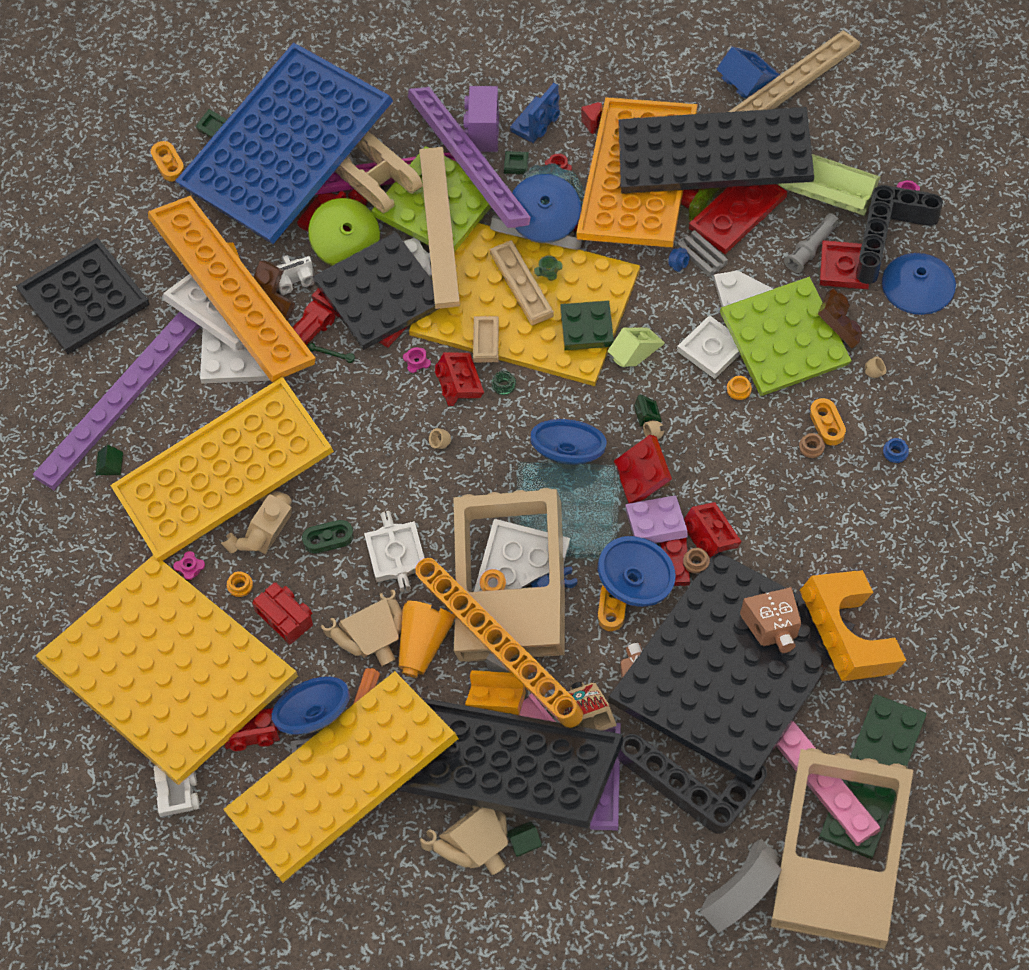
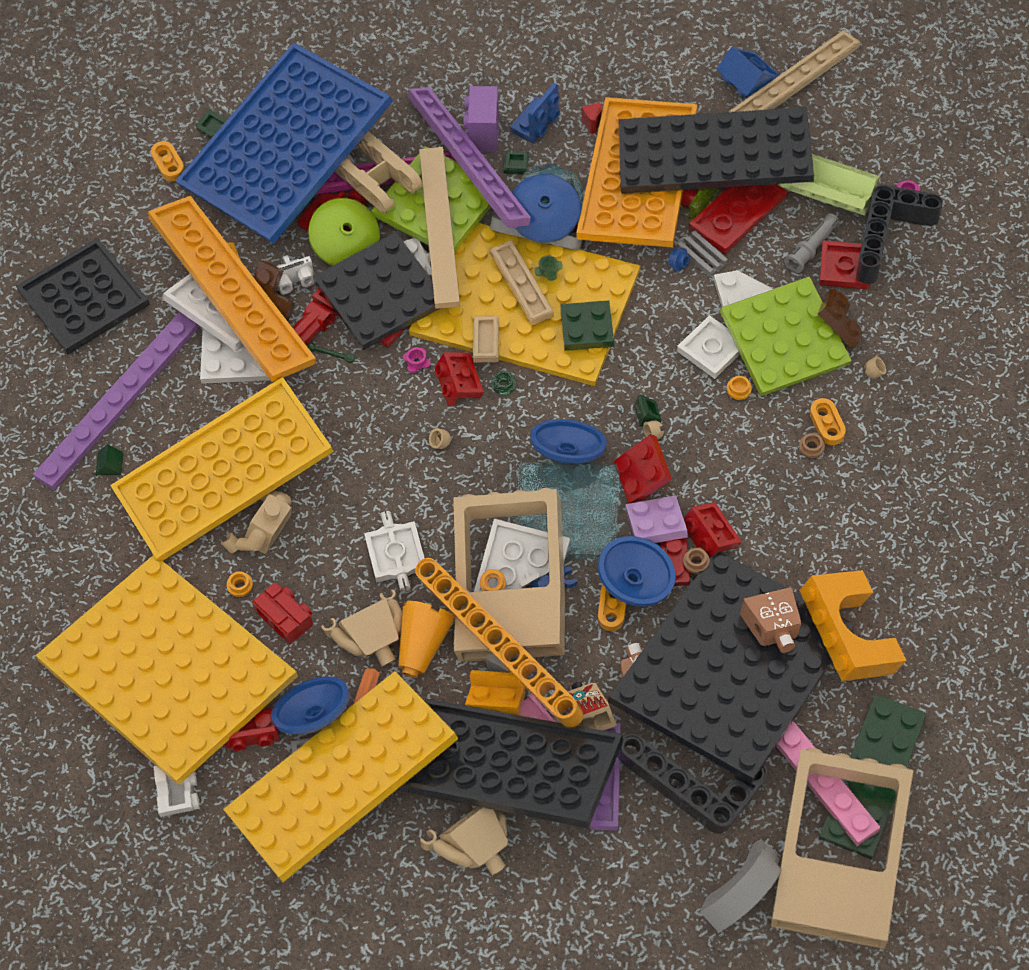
dark pink plate [173,551,205,580] -> none
dark green plate [302,520,354,554] -> none
dark green slope [507,821,542,857] -> none
red plate [545,154,572,177] -> none
yellowish green slope [608,328,665,367] -> none
blue dish [882,253,956,315] -> none
blue plate [883,438,909,463] -> none

